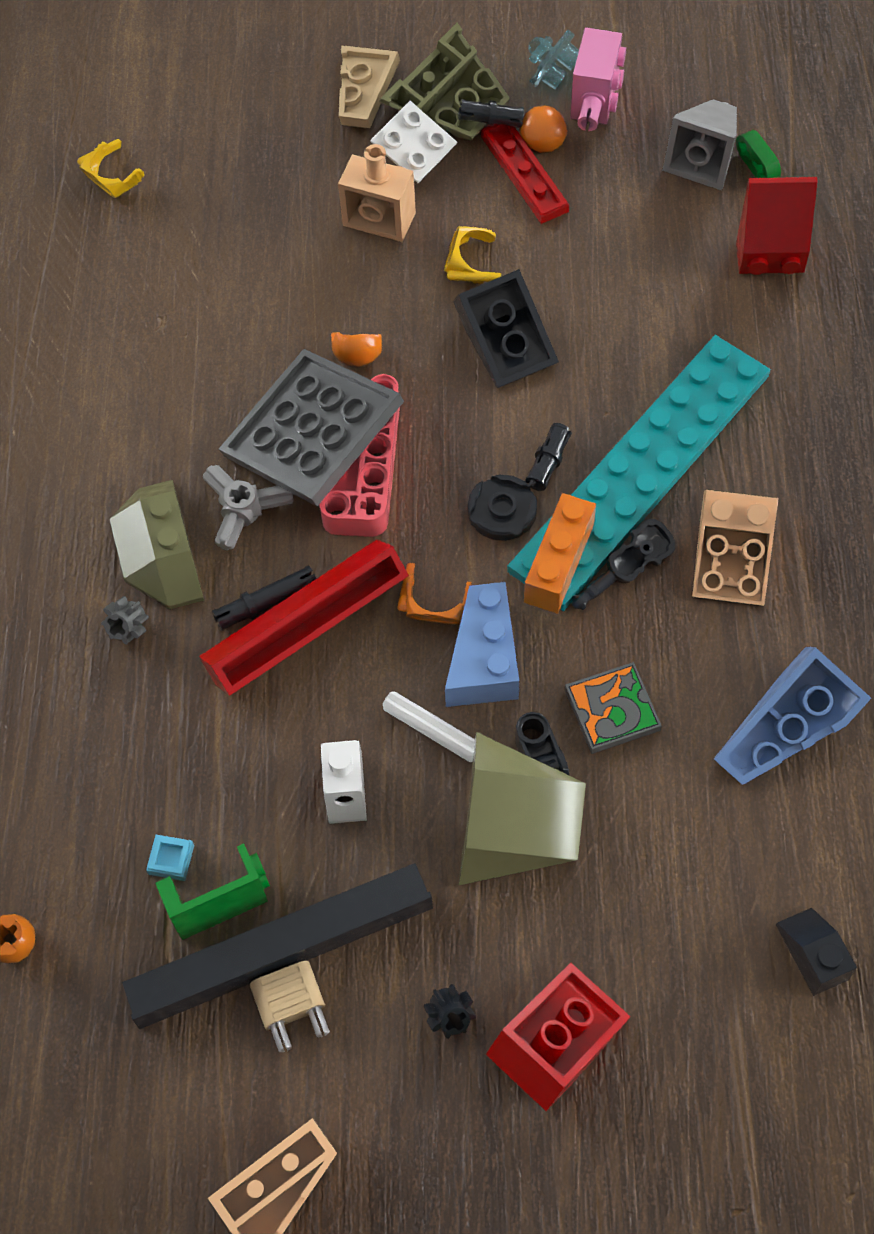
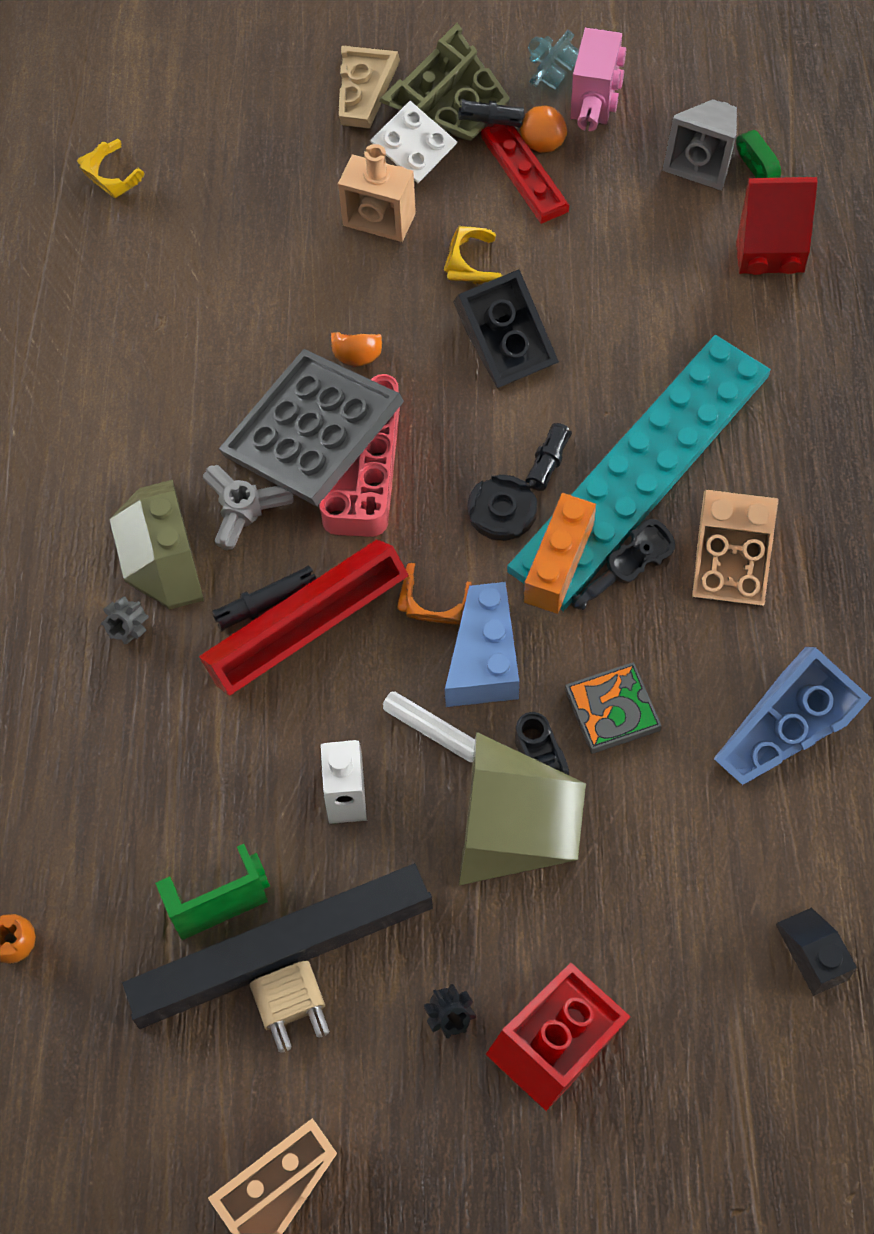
medium azure tile [146,835,194,881] -> none

